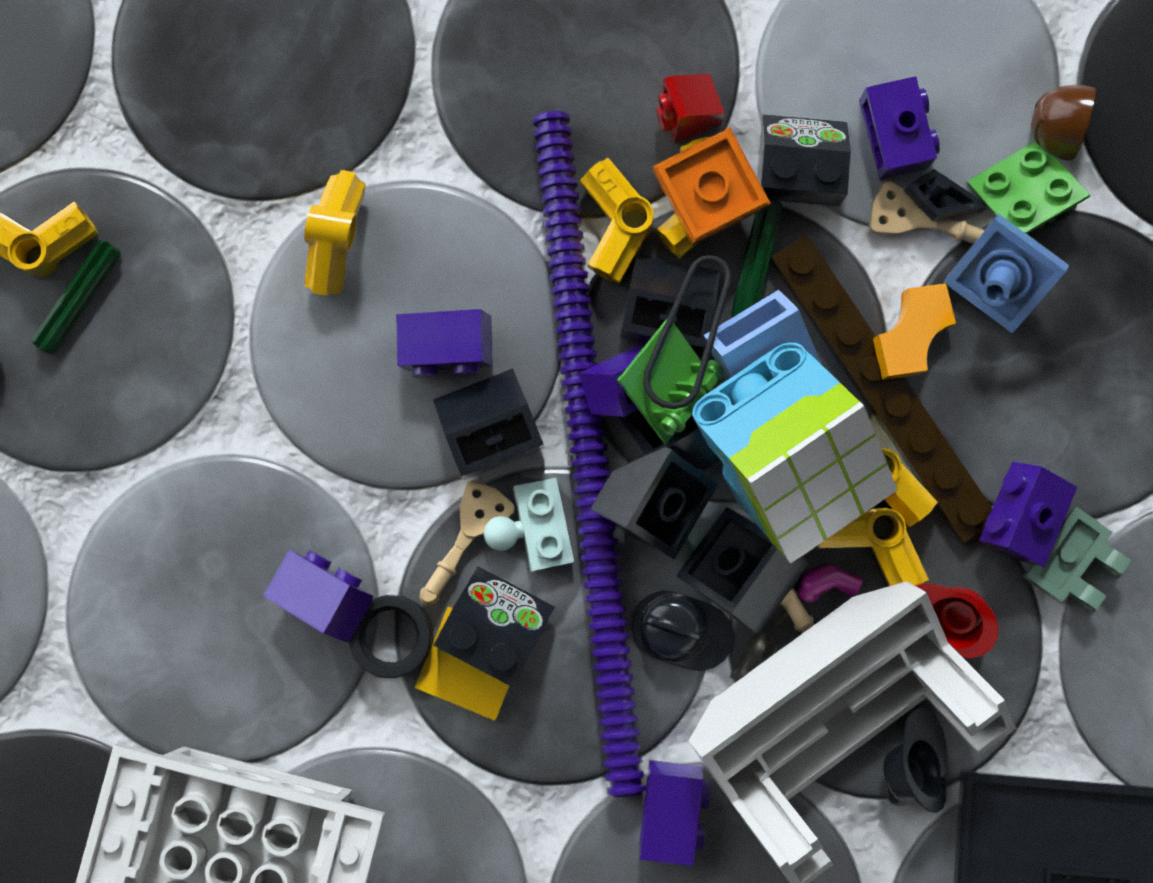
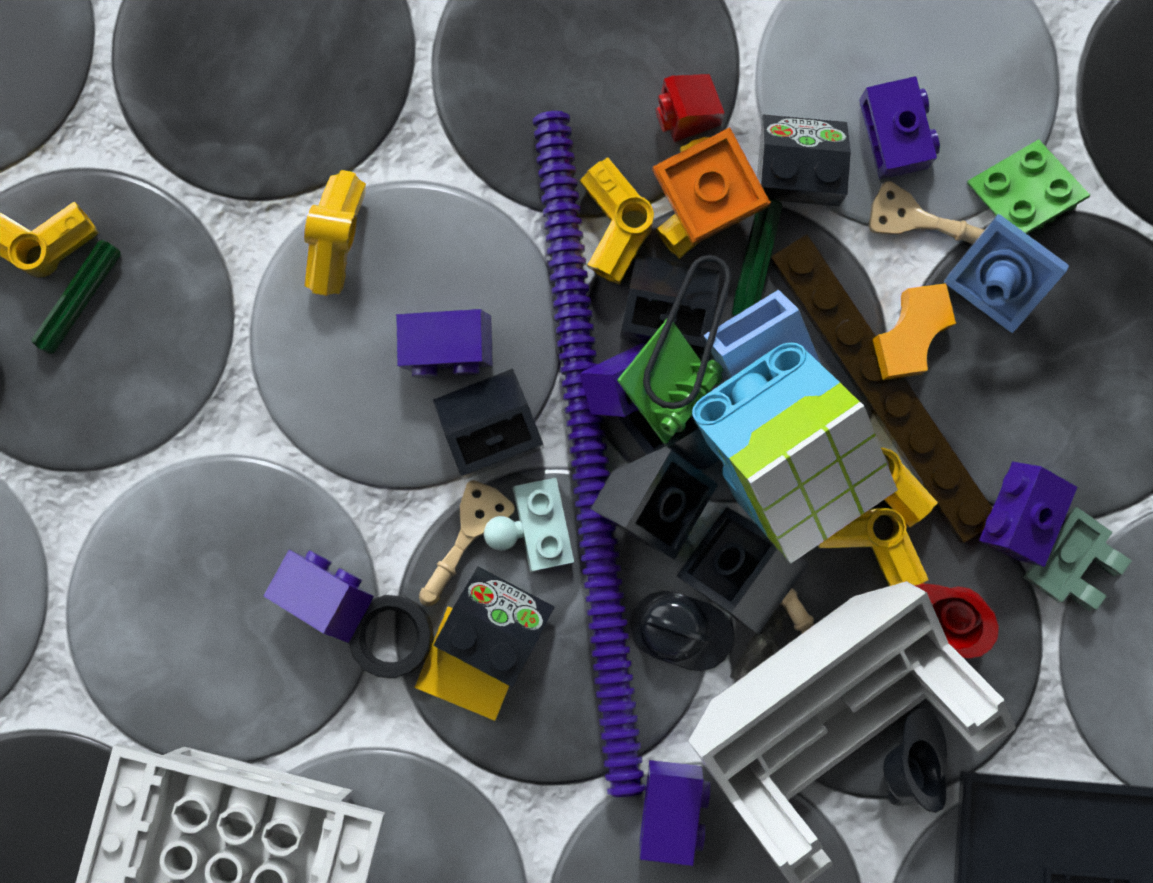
magenta arm [797,564,863,602] -> none
black piece [904,169,986,221] -> none
reddish brown helmet [1031,85,1096,161] -> none

